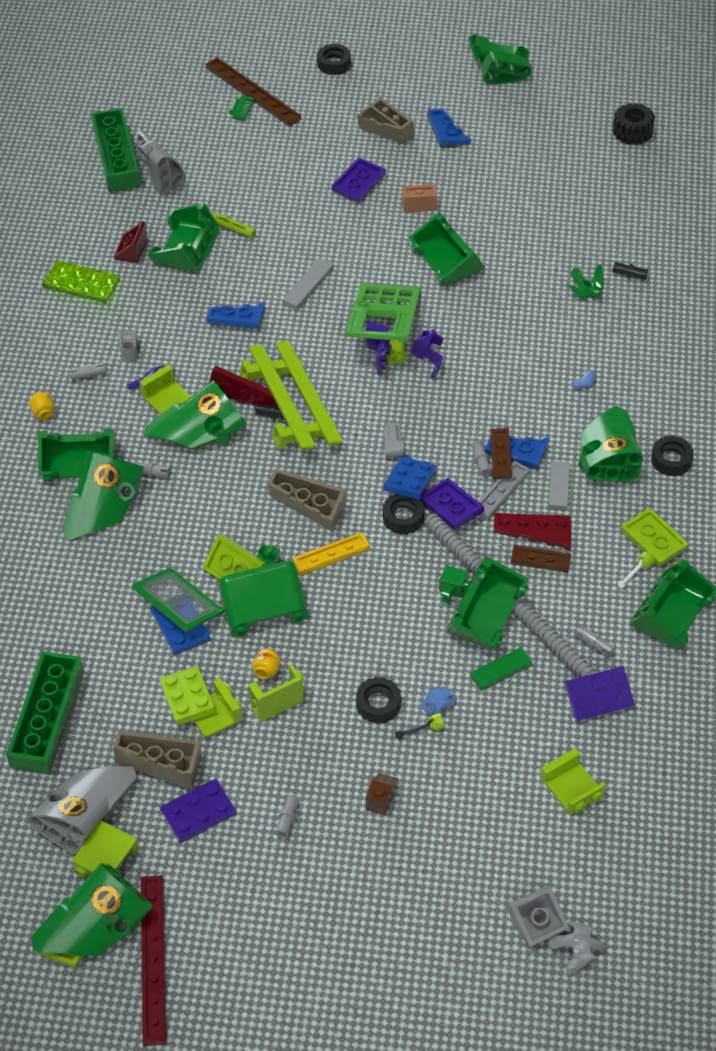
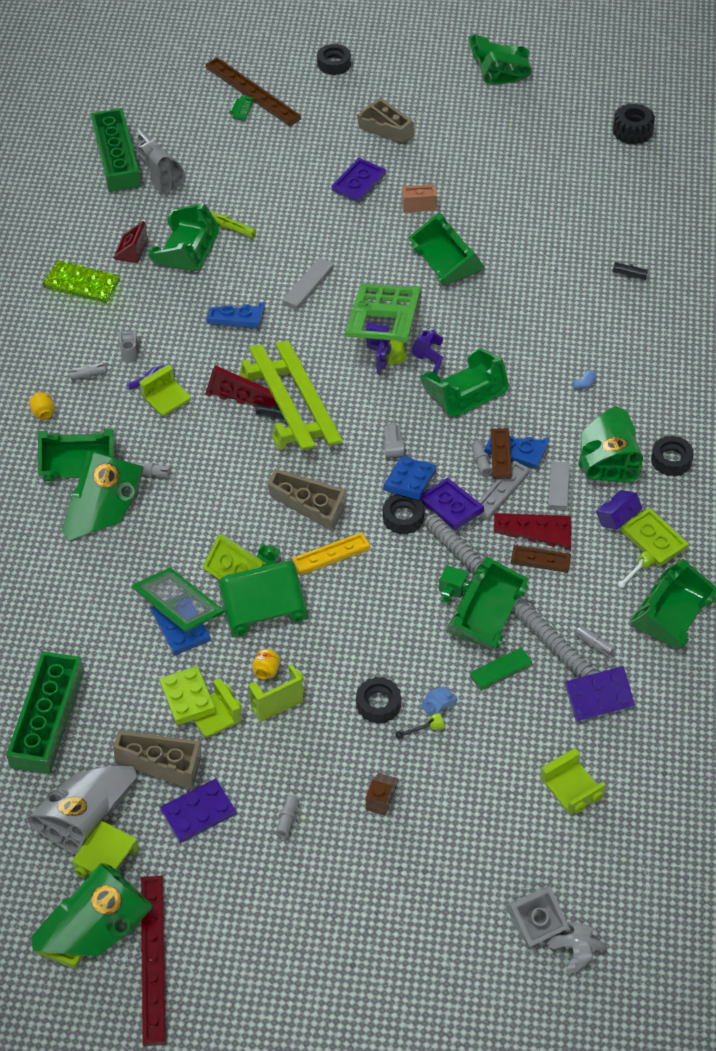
green panel [144,381,247,450] -> none
blue wing [427,109,471,146] -> none
green animal [566,264,604,300] -> none
none -> green windscreen [420,348,509,417]
none -> dark purple brick [596,490,643,530]

